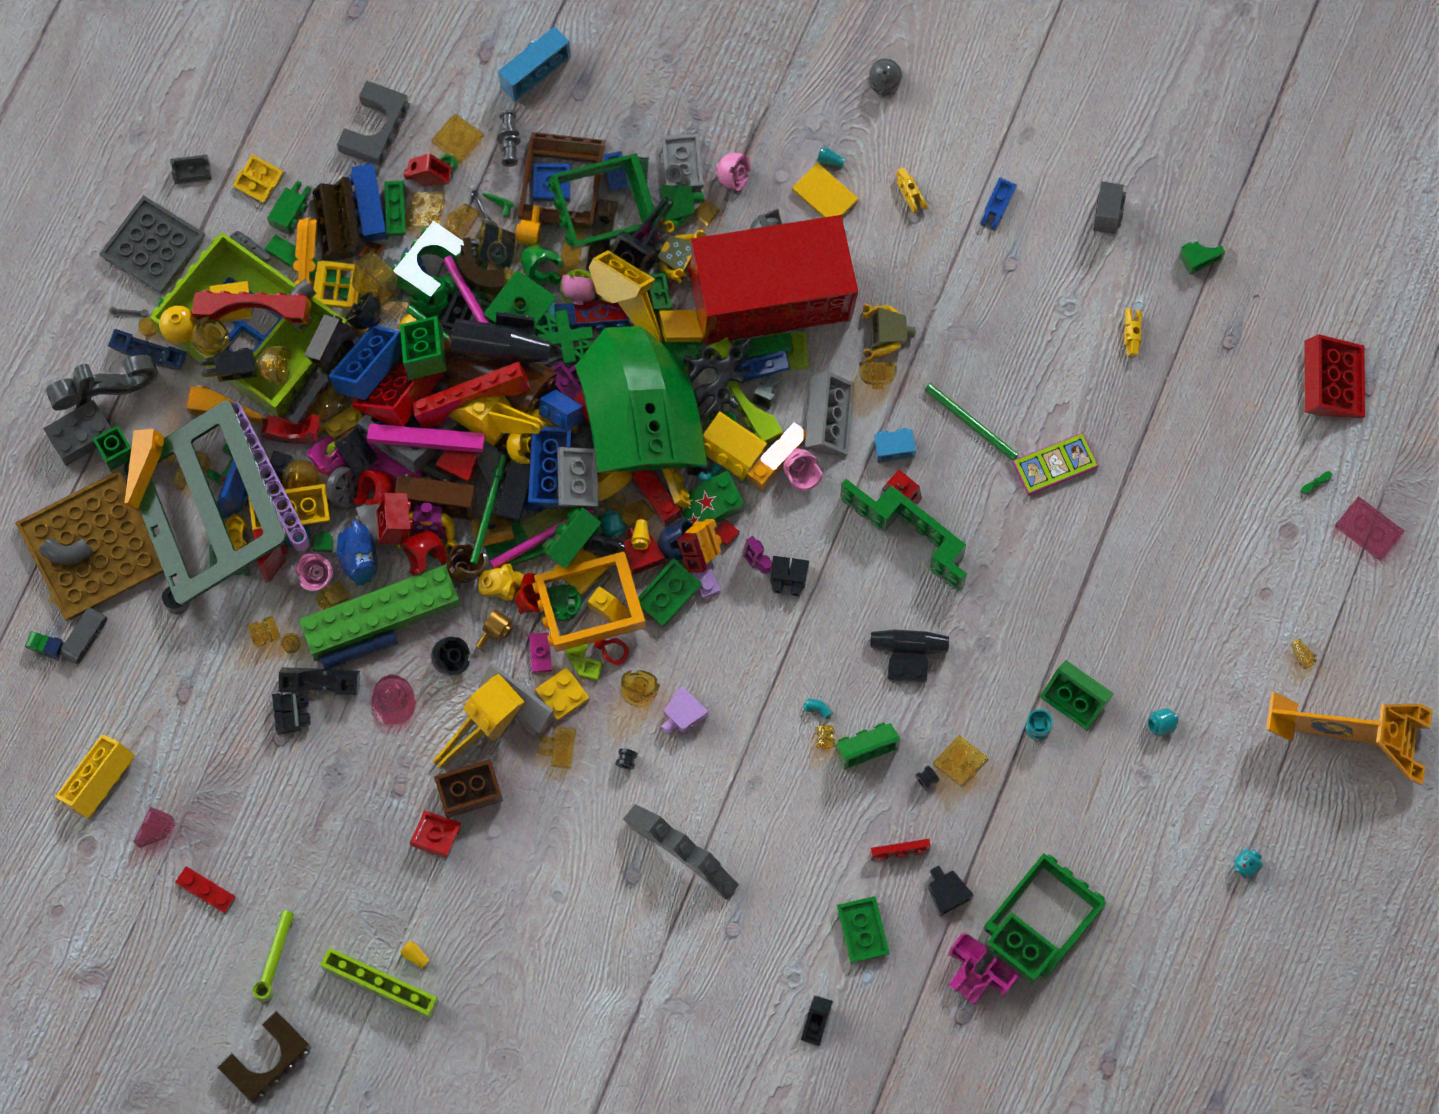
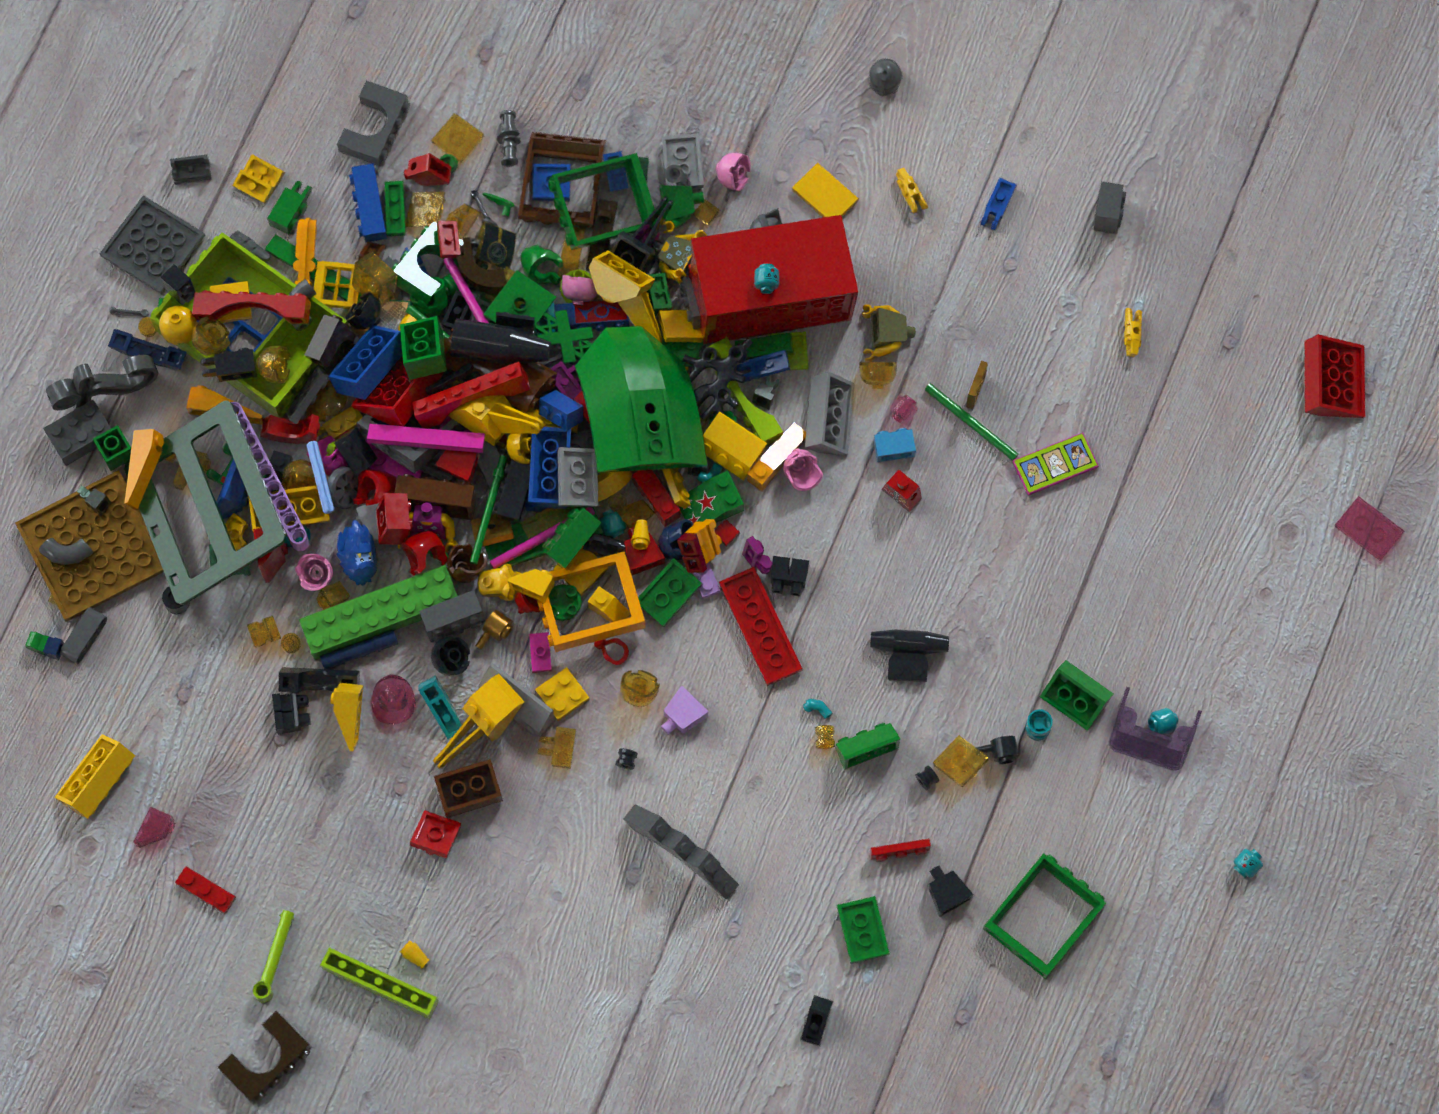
dark brown brick [312,177,360,261] -> none
green tile [313,531,334,552] -> none
dark azure brick [498,26,571,102] -> none
light orange piece [515,205,541,246] -> none
lime tile [565,643,603,682] -> none
teal cone [816,147,845,168] -> none
green bracket [840,479,967,590] -> none
dark pink piece [948,932,1020,1004] -> none
green brick [985,912,1059,985] -> none
green arch [1179,241,1225,274] -> none
light orange piece [1266,692,1433,785] -> none
clear yellow cone [1291,639,1317,669] -> none
green piece [1301,471,1332,494] -> none
none -> pearl dark grey piece [77,485,111,516]
none -> black brick [161,264,195,306]
none -> light blue axle [306,441,334,514]
none -> yellow slope [331,683,363,751]
none -> teal slope [418,675,463,739]
none -> dark grey brick [419,590,485,643]
none -> black hinge [426,364,481,396]
none -> plate [437,221,461,258]
none -> yellow slope [508,569,555,603]
none -> dark grey plate [680,277,701,329]
none -> red plate [719,567,803,686]
none -> teal head [754,263,779,294]
none -> clear pink head [889,394,918,423]
none -> pearl gold tile [966,361,988,409]
none -> black piece [974,736,1019,764]
none -> clear purple windscreen [1108,686,1202,771]

